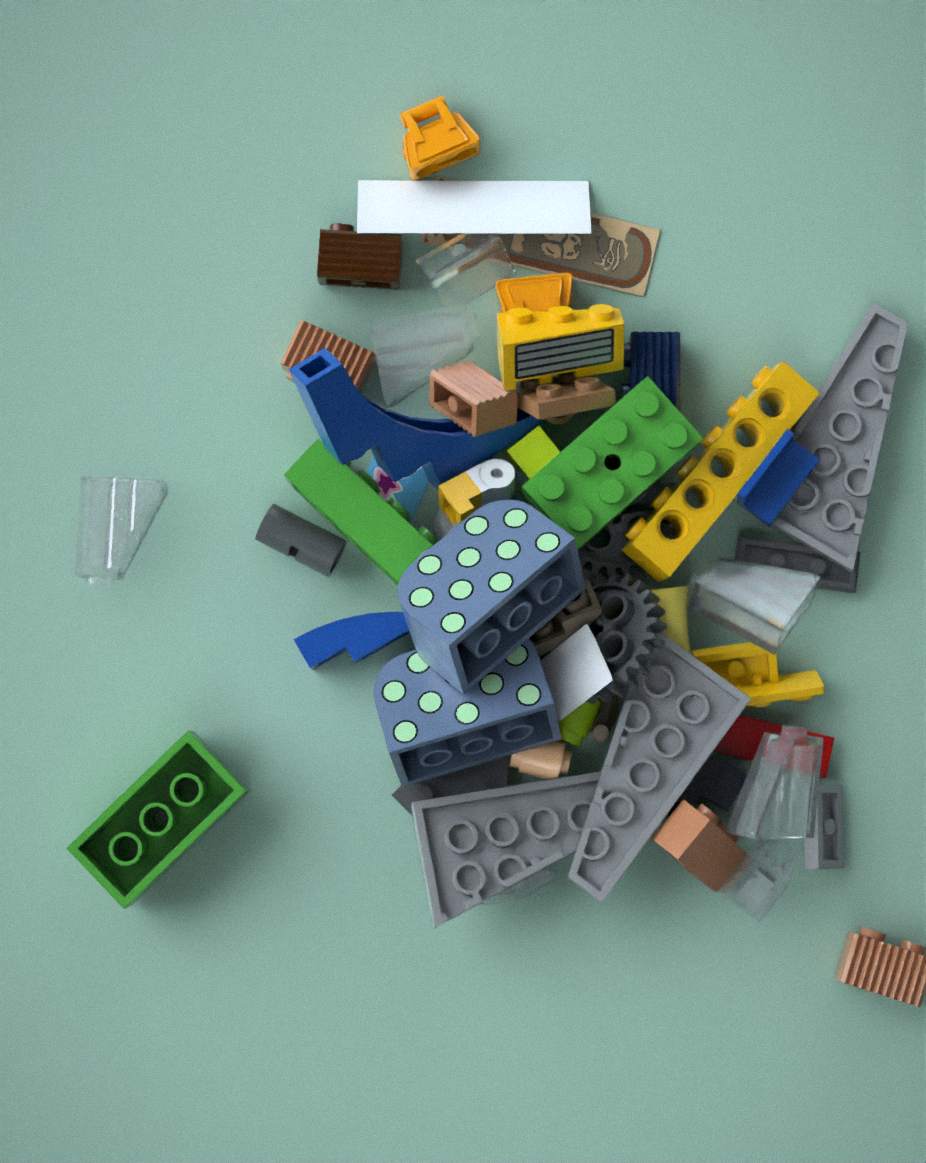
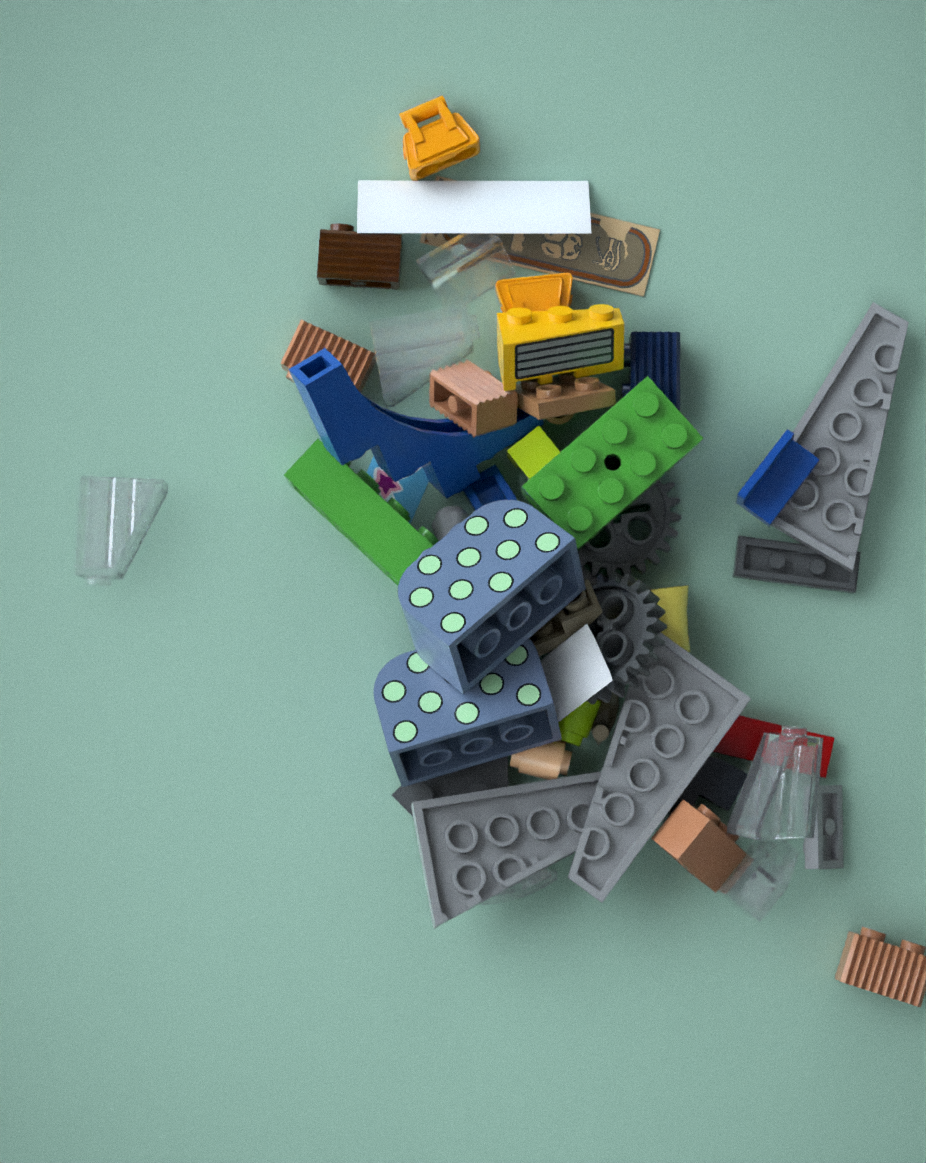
bright green brick [66,730,251,909] -> none
dark grey pin [255,504,347,577] -> none
blue slope [293,611,410,670] -> none
leg [438,459,515,526] -> none
yellow brick [621,361,820,582] -> none
clear slope [688,556,821,655] -> none
yellow bracket [691,638,825,707] -> none

